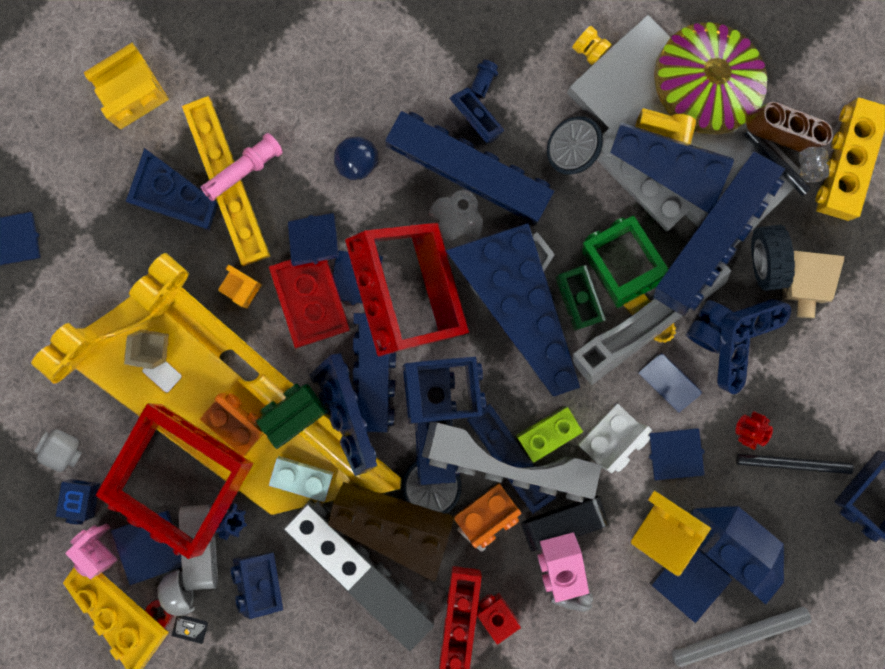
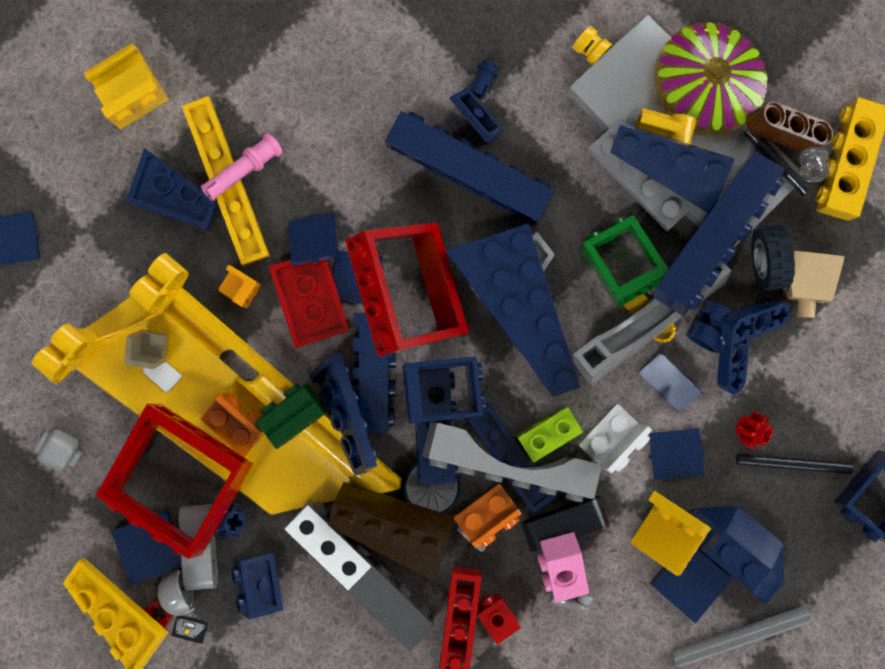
dark blue brick [55,479,100,525] -> none
bright pink bracket [65,523,118,579] -> none
light aqua plate [269,456,334,502] -> none
dark blue hair [334,136,379,180] -> none
clear plate [429,190,483,242] -> none
light grey wheel [547,116,603,175] -> none
dark green brick [555,265,606,331] -> none

